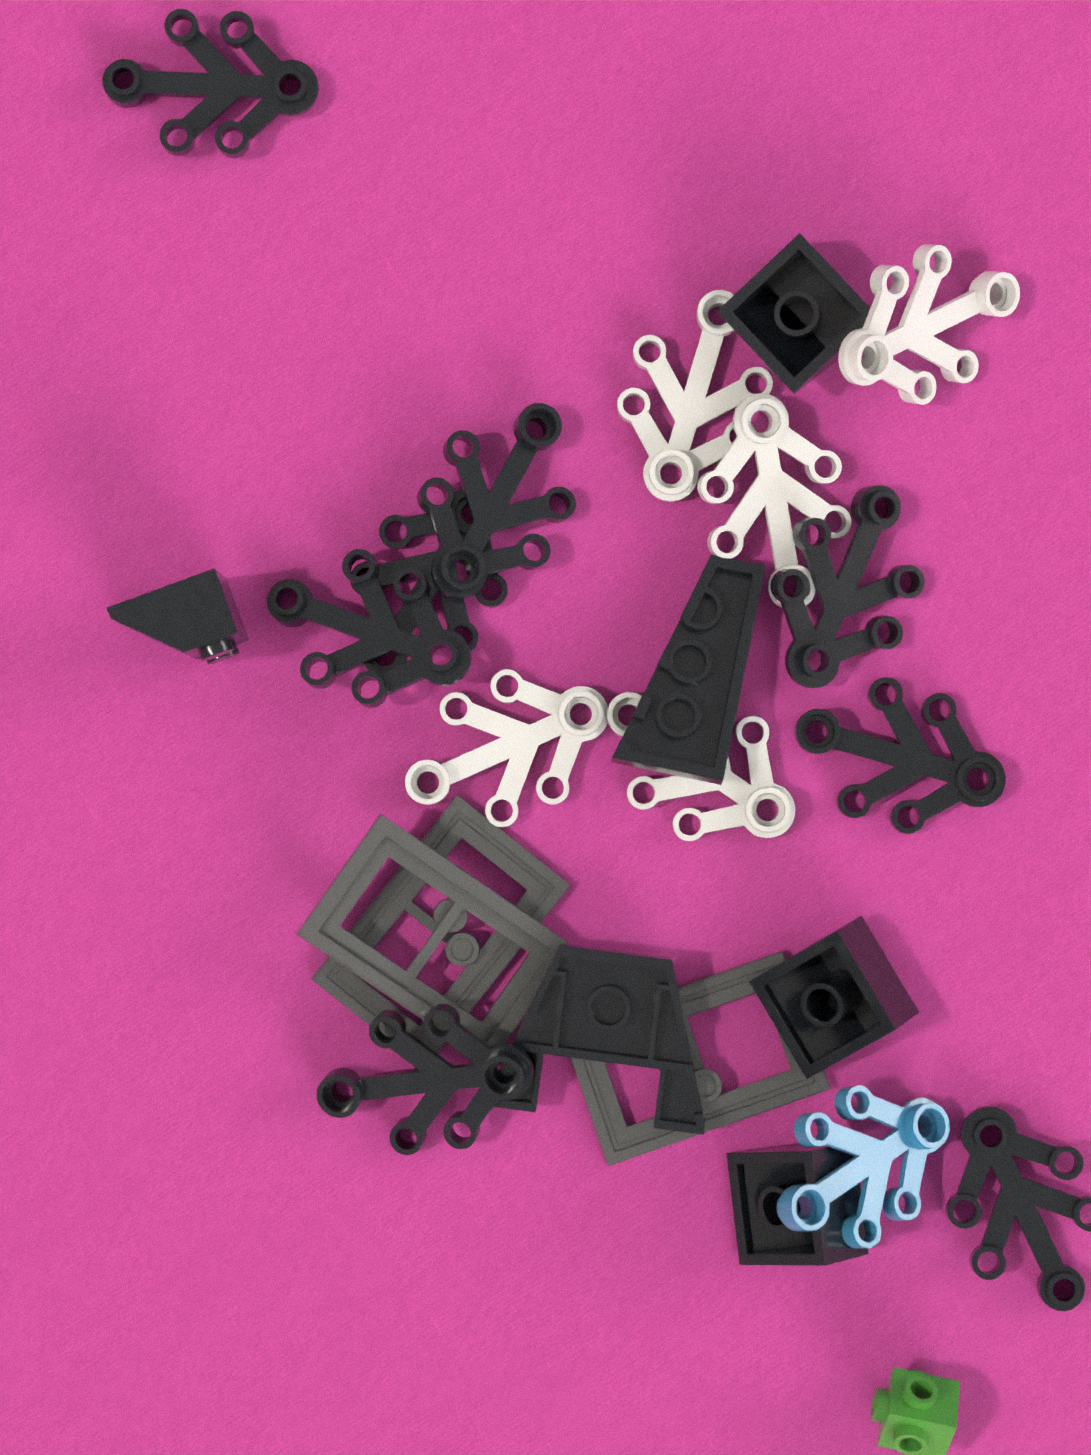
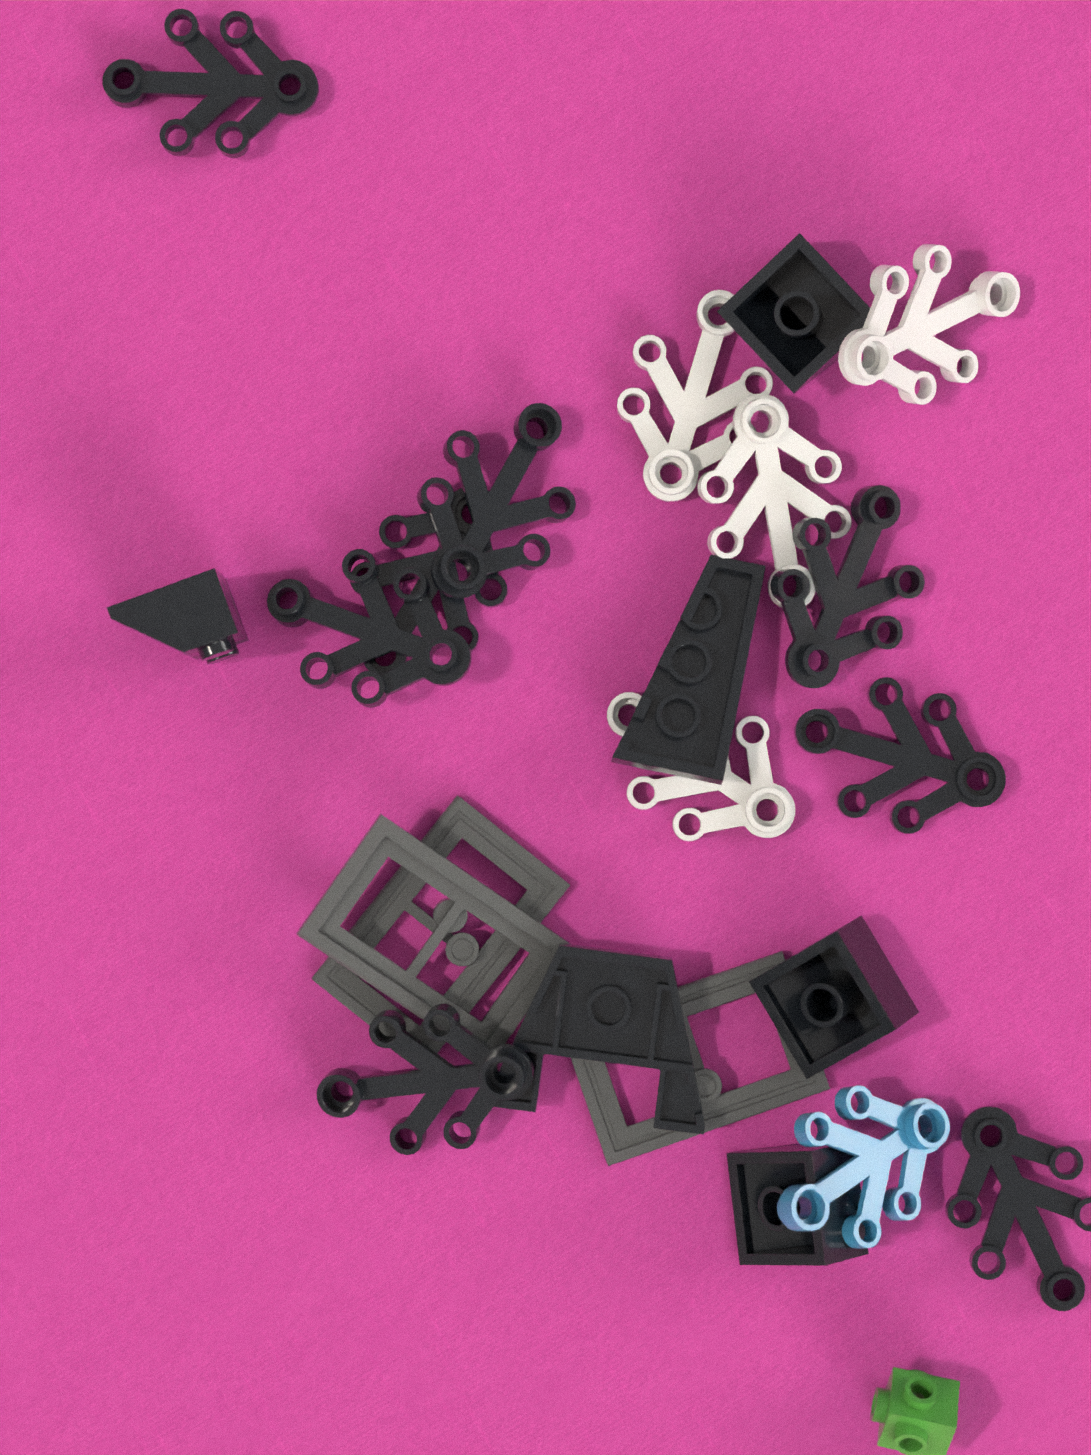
white plant [405,669,608,828] -> none

